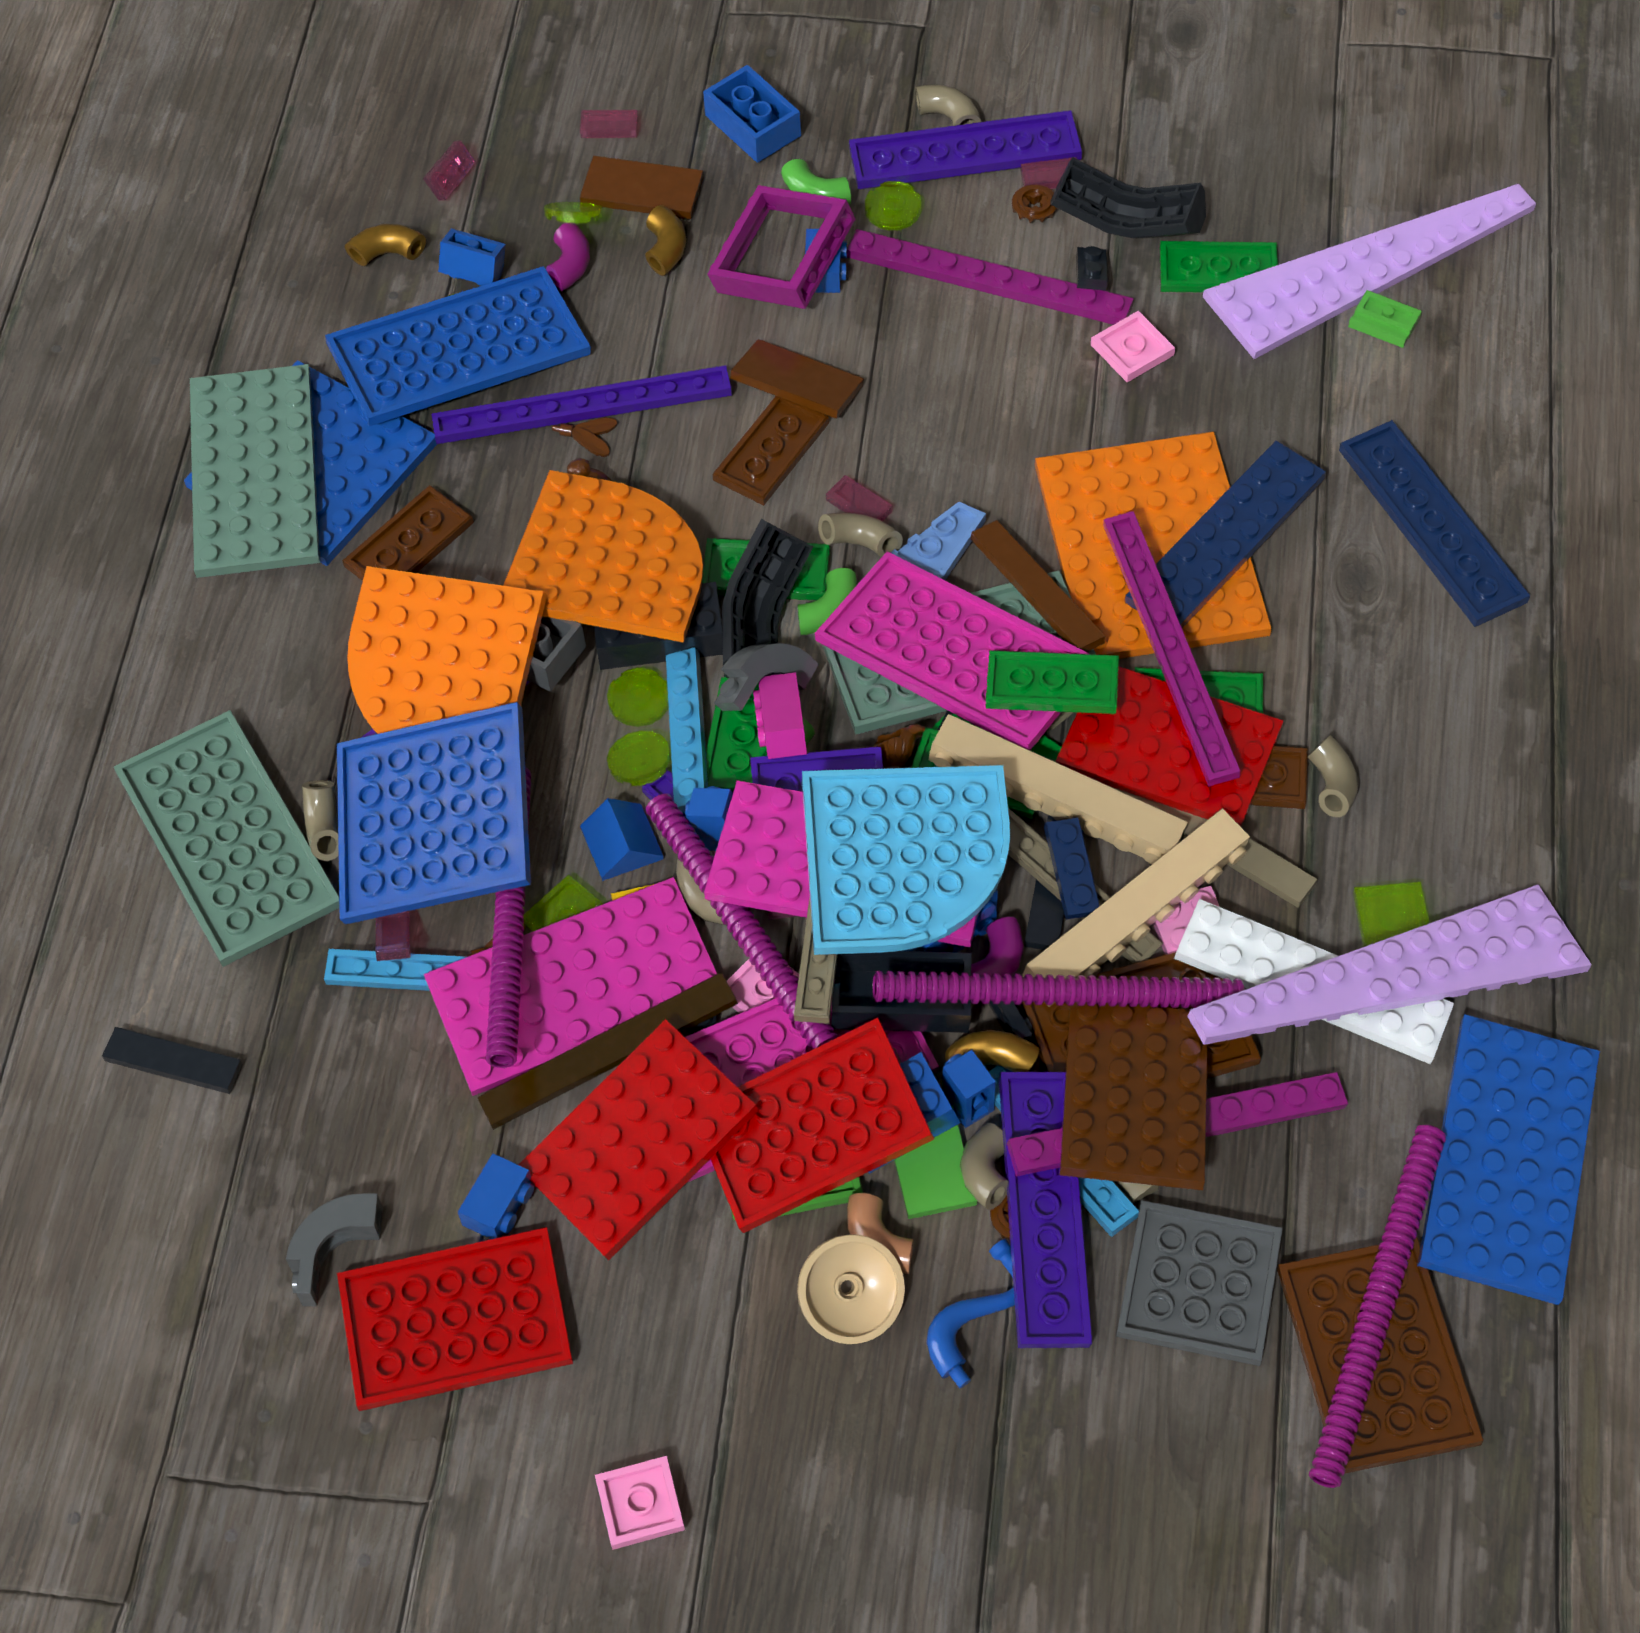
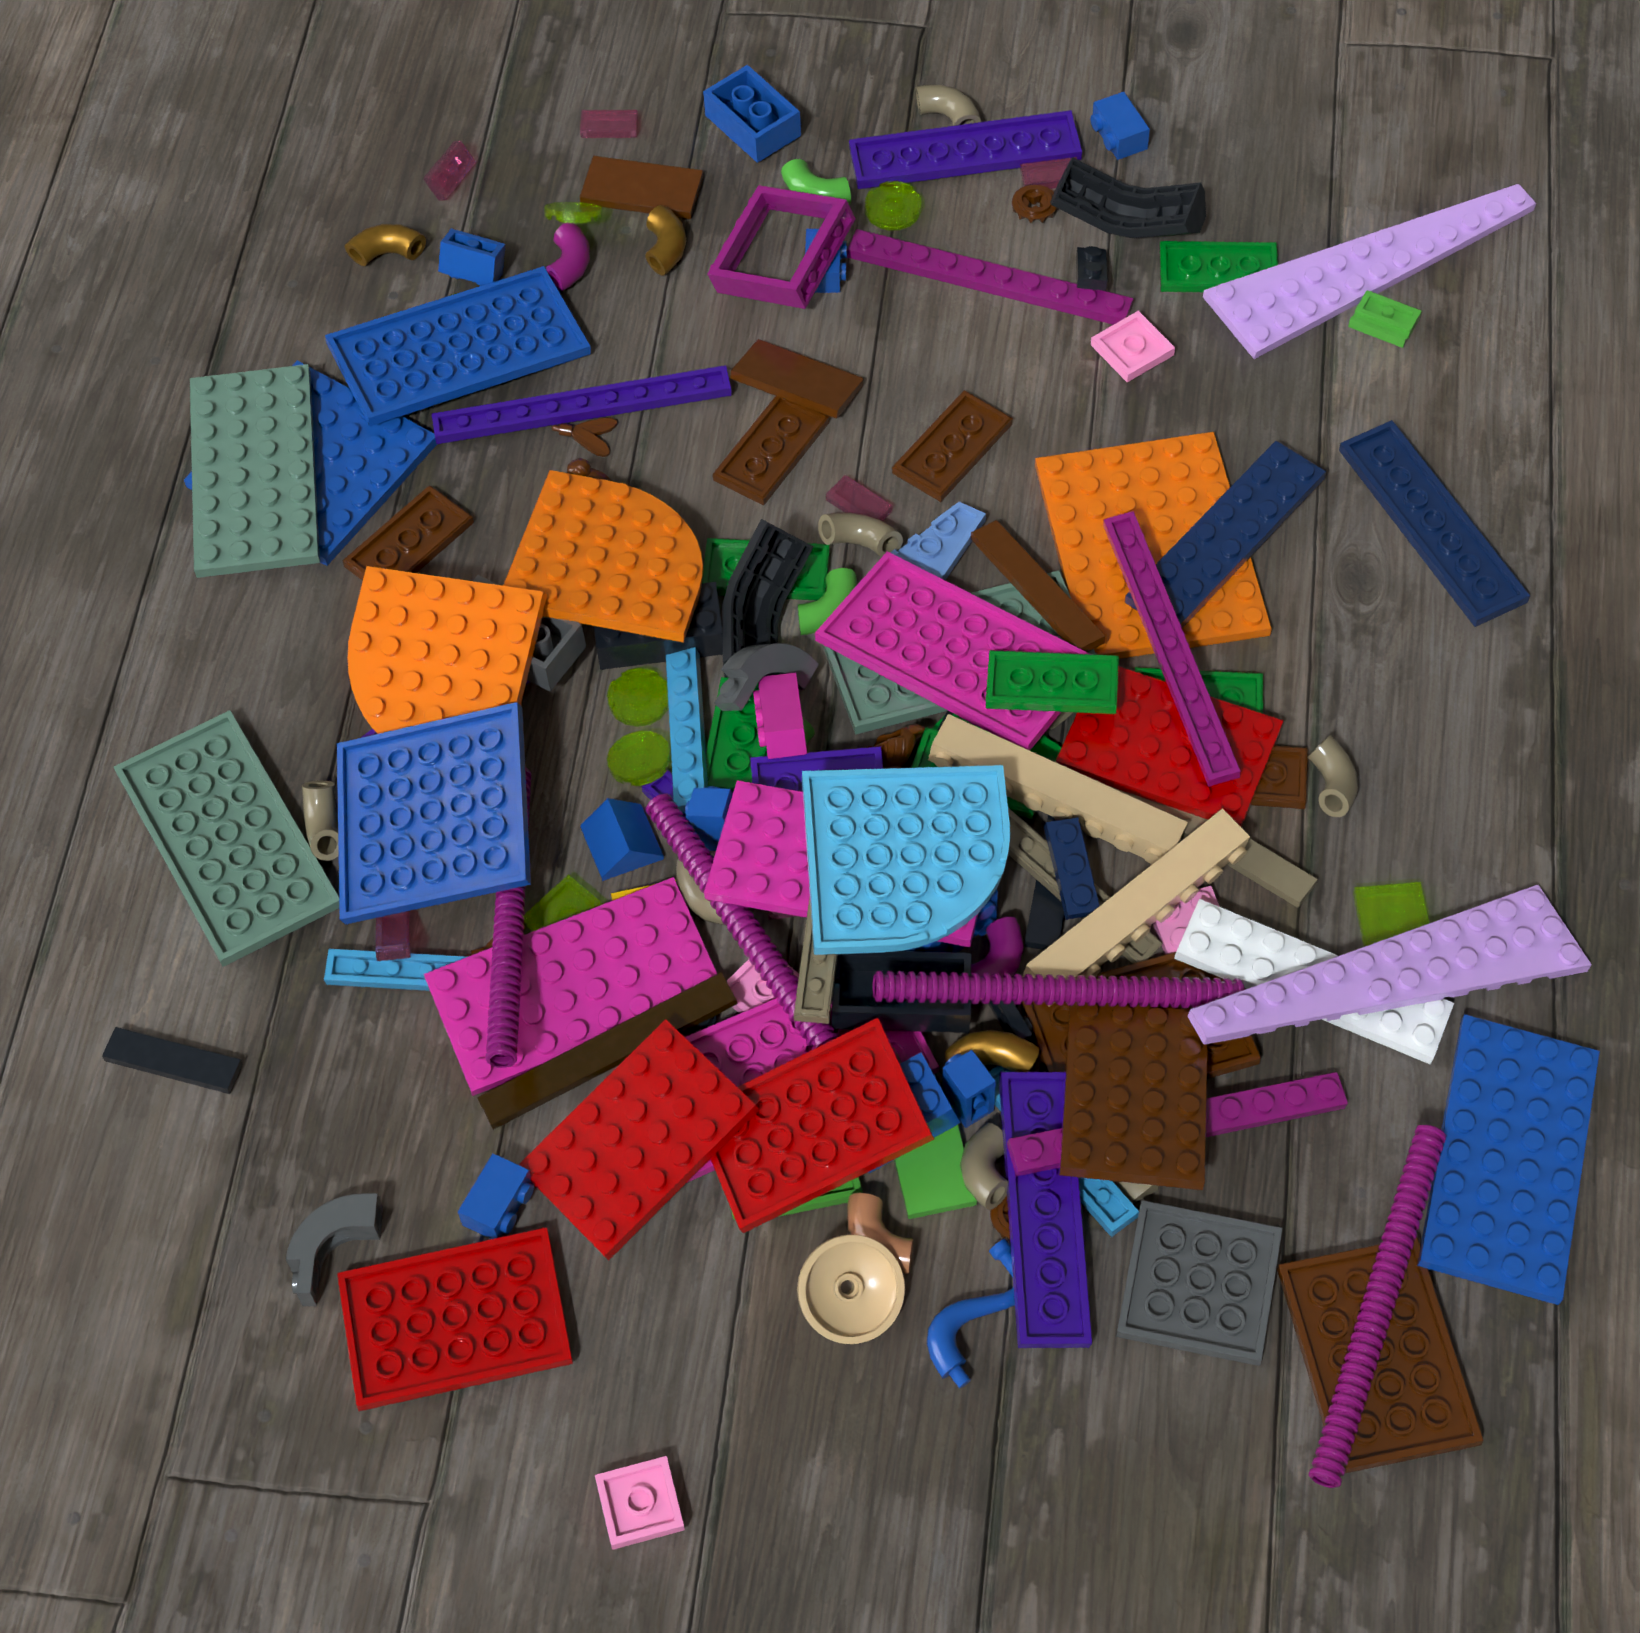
none -> reddish brown tile [892,390,1013,502]
none -> blue brick [1090,92,1150,160]

